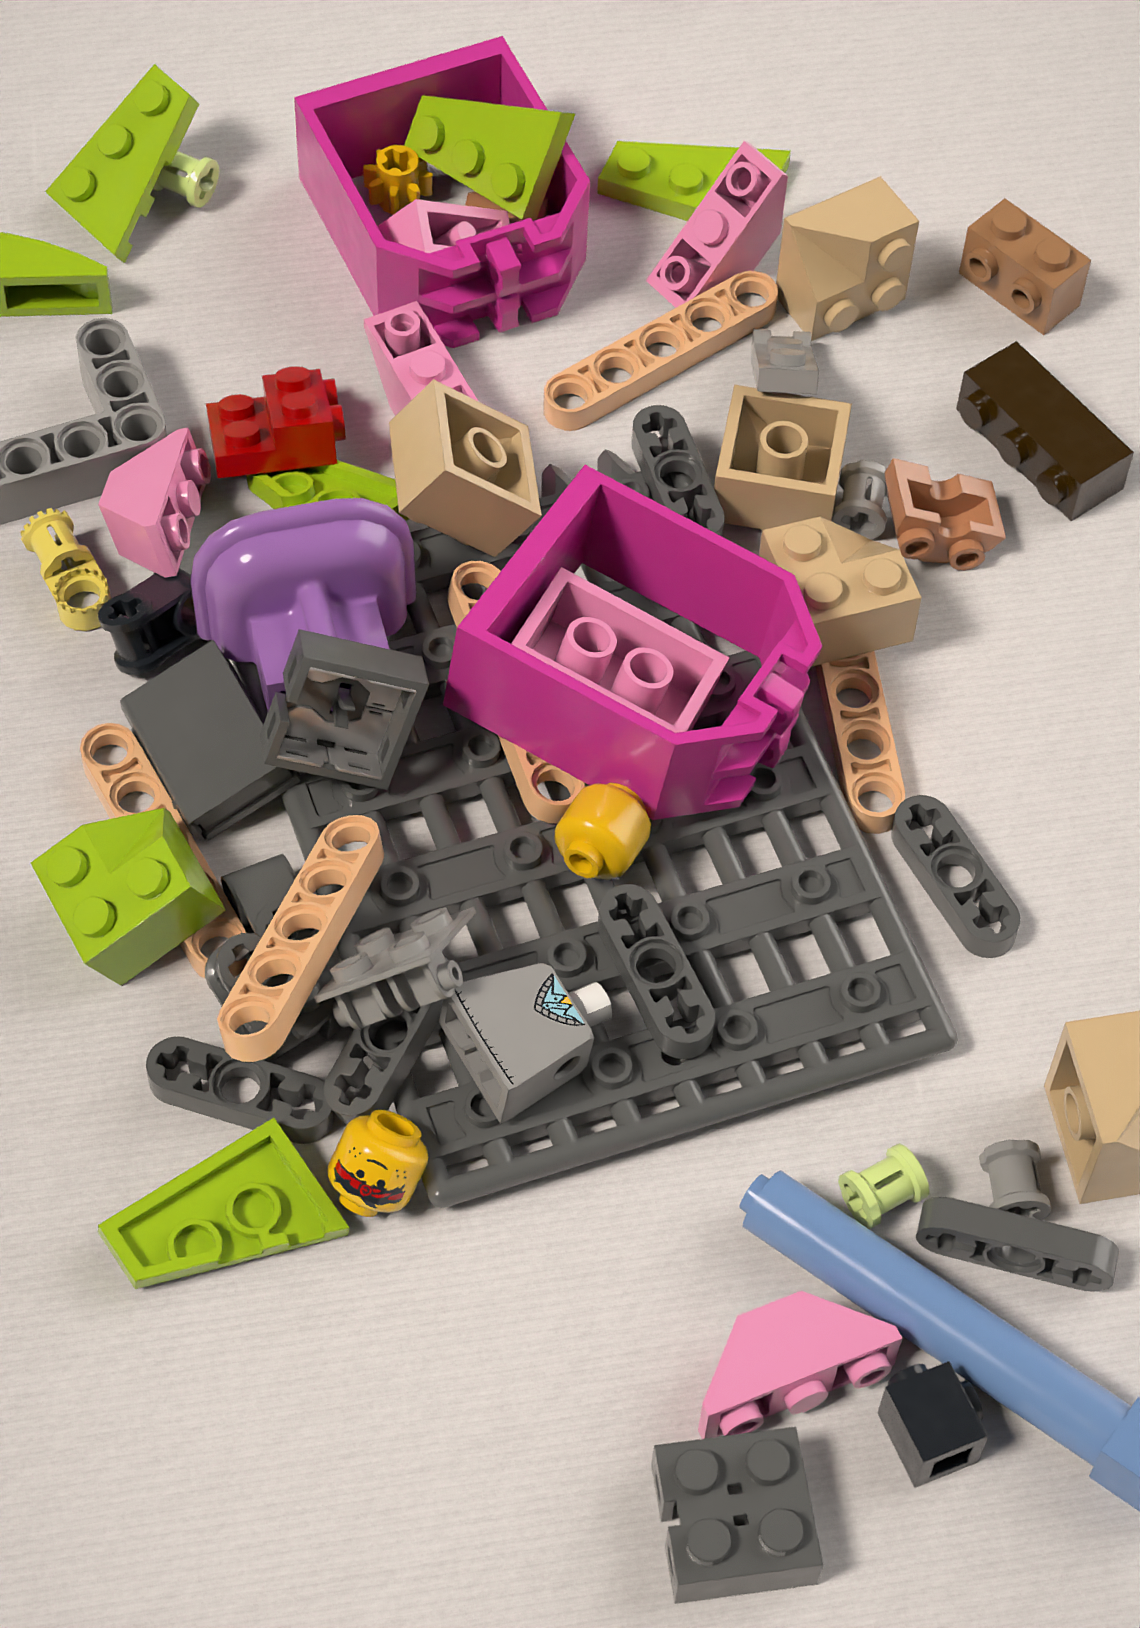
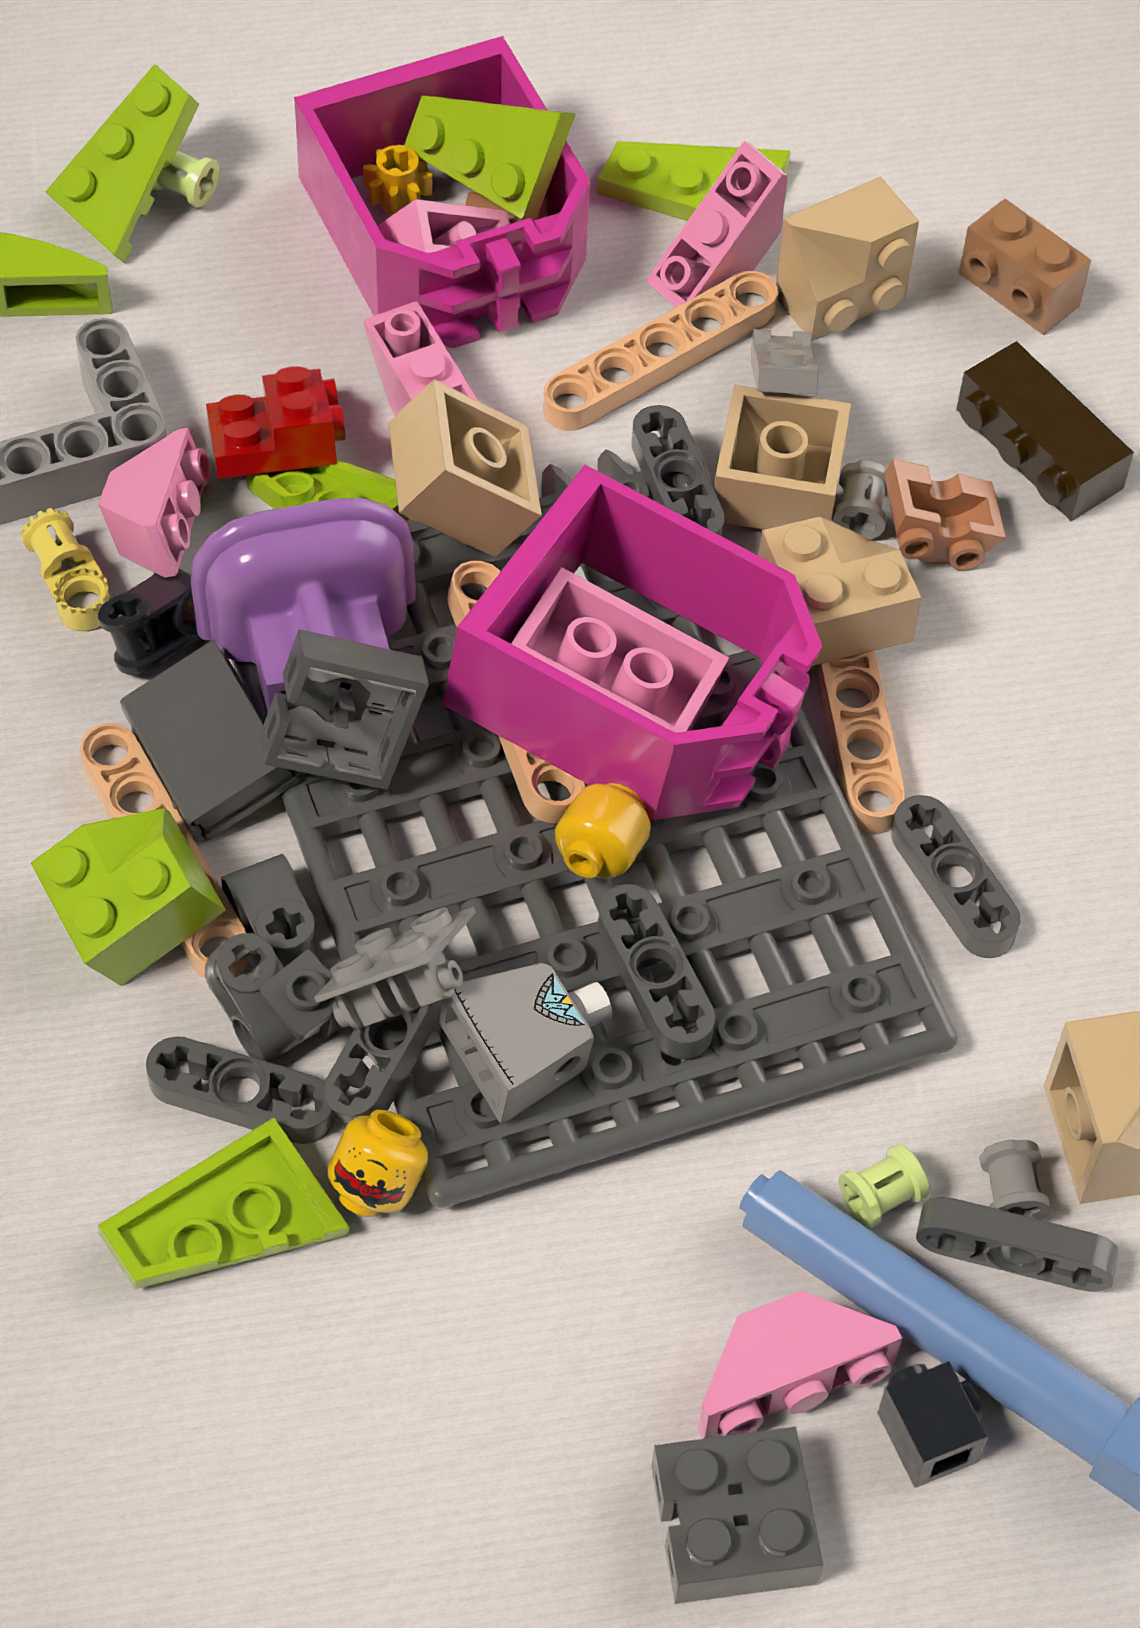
light nougat beam [217,815,384,1062] -> none

